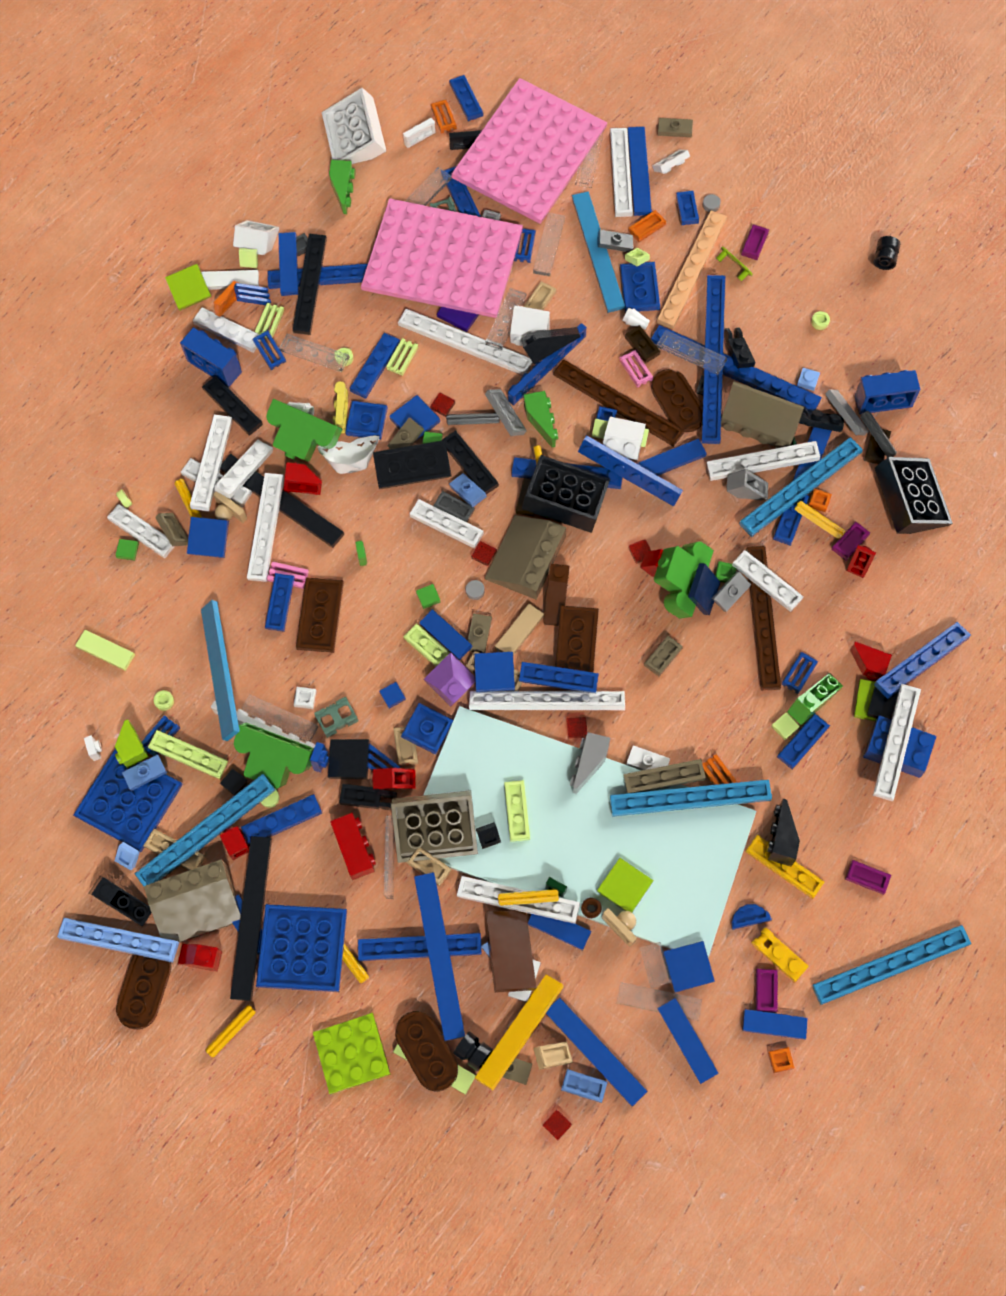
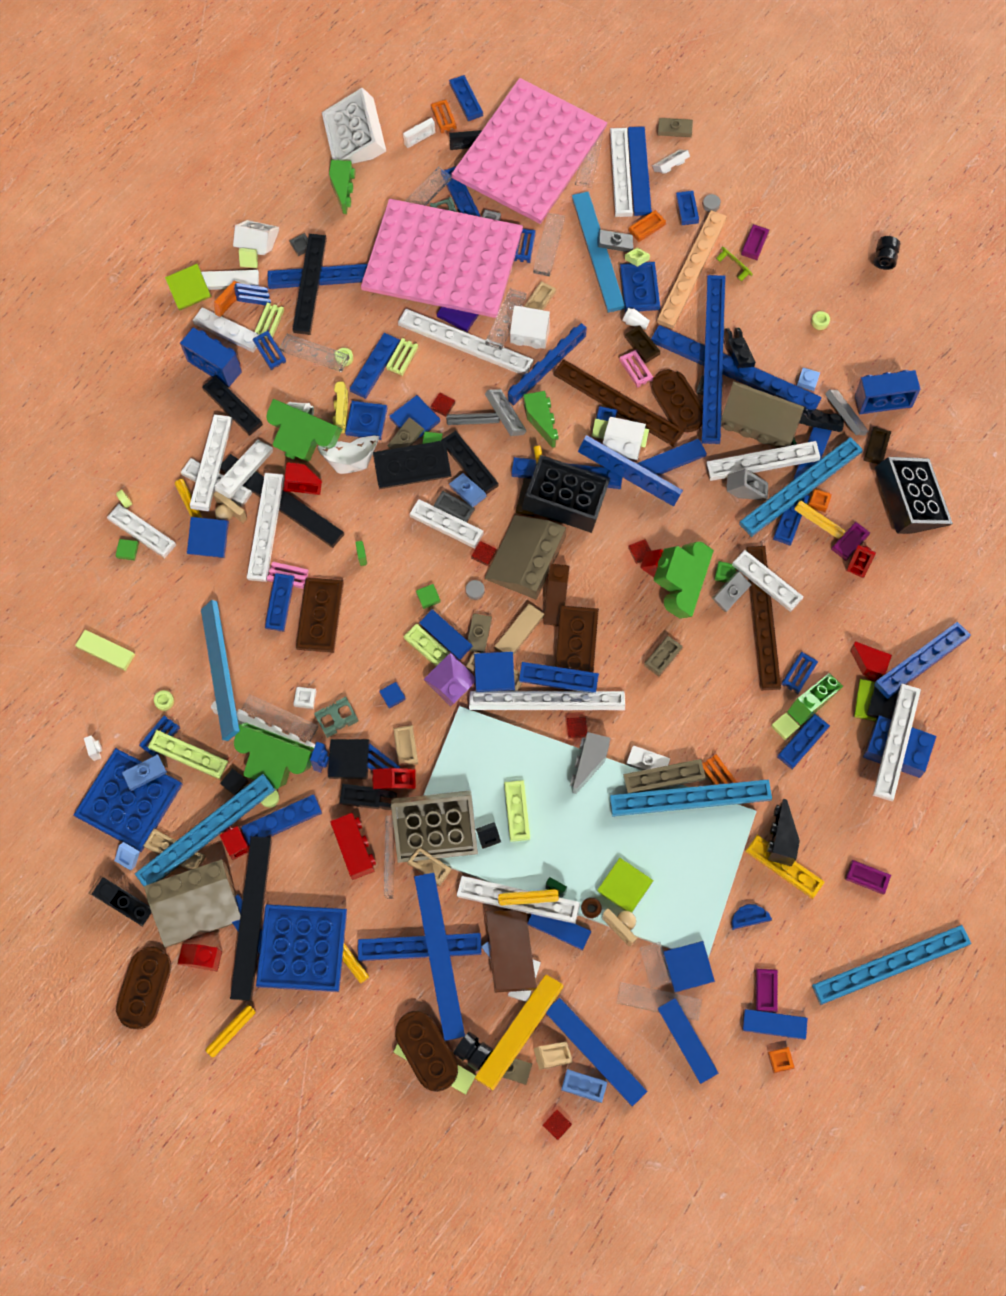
light blue tile [57,918,179,963] -> none
lime slope [115,719,149,768] -> none
dark tan plate [155,513,188,547] -> none
blue tile [278,232,299,296] -> none
lime plate [313,1013,391,1095] -> none
blue tile [401,703,453,755] -> none
black slope [522,327,581,364] -> none
clear tile [656,330,727,375] -> none
dark blue tile [688,563,720,615] -> none
yellow plate [751,927,809,983] -> none
dark grey axle [861,411,897,457] -> none

